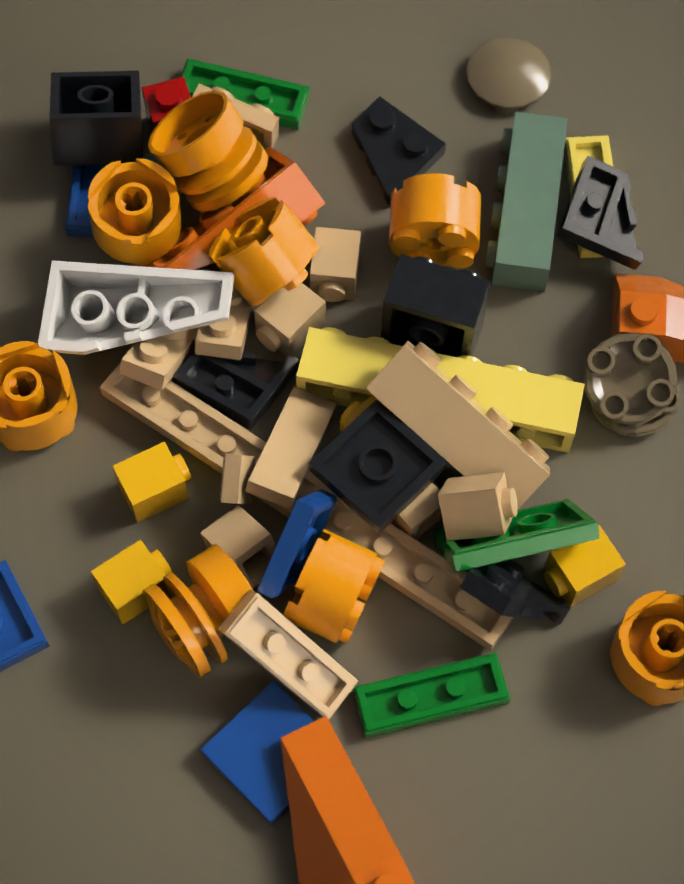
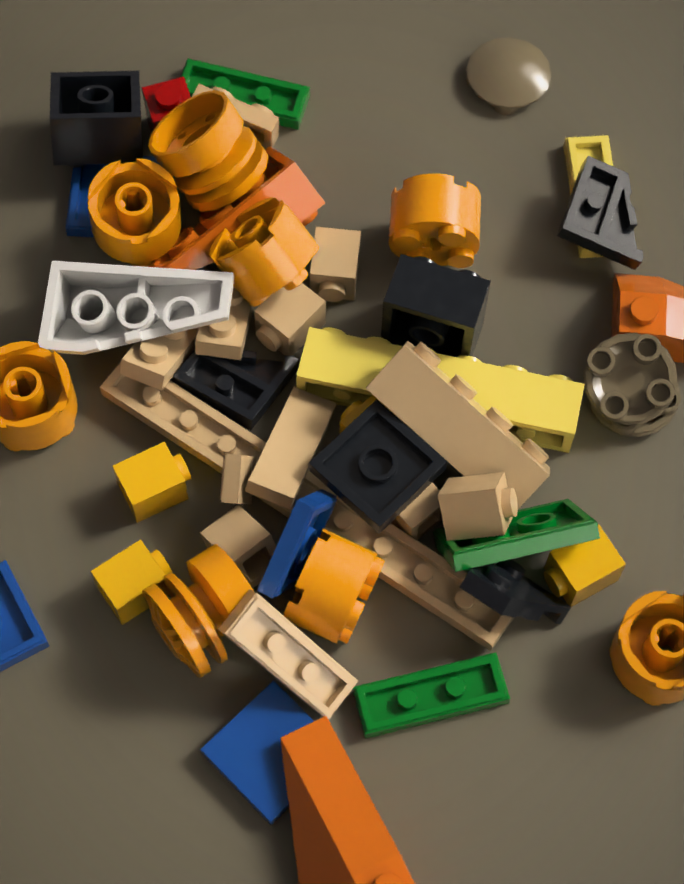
black wing [351,96,446,206] -> none
sand green brick [485,111,568,292] -> none

